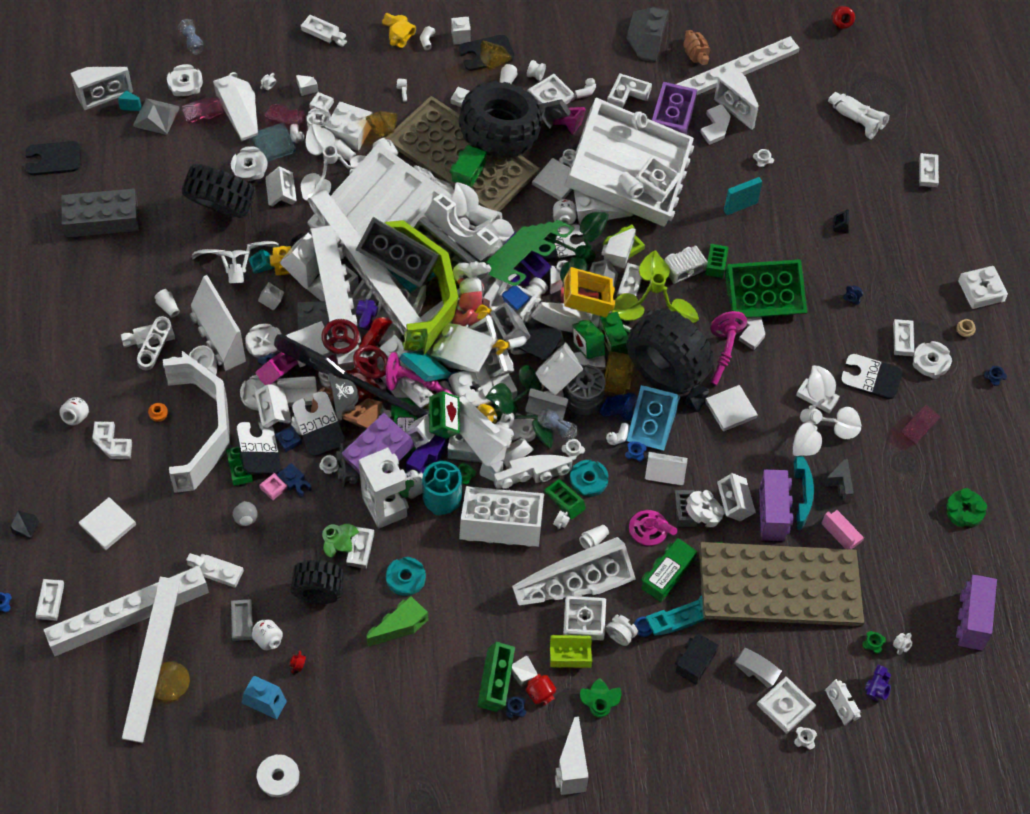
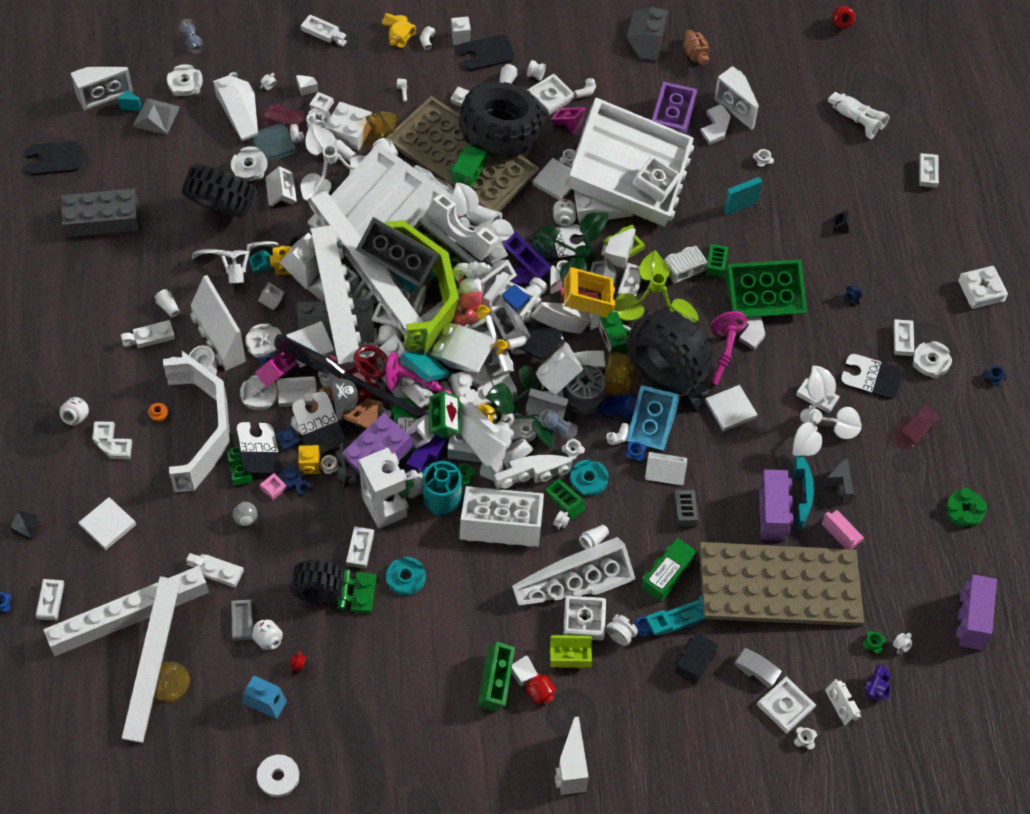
white beam [137,316,171,371] -> none
clear pink slope [182,96,223,124] -> none
white panel [255,384,292,428] -> none
dark red piece [321,319,360,354] -> none
bright green plate [322,523,359,558] -> none
dark purple plate [356,299,378,330] -> none
red plate [359,317,392,352] -> none
bright green slope [367,596,428,646] -> none
clear yellow slope [481,40,512,70] -> none
green piece [486,220,575,286] -> none
dark blue plate [506,697,526,718] -> none
dark grey slope [539,99,571,129] -> none
green brick [572,320,605,359] -> none
green plate [580,678,621,718] -> none
white brick [607,73,652,108] -> none
white cone [619,172,644,198] -> none
dark pink dish [629,510,677,546] -> none
white plate [632,112,647,130] -> none
white plate [676,36,799,95] -> none
white plate [686,490,725,527] -> none
white brick [717,473,756,521] -> none
tan plate [956,319,976,337] -> none
none -> yellow brick [299,445,320,474]
none -> green plate [337,570,377,614]

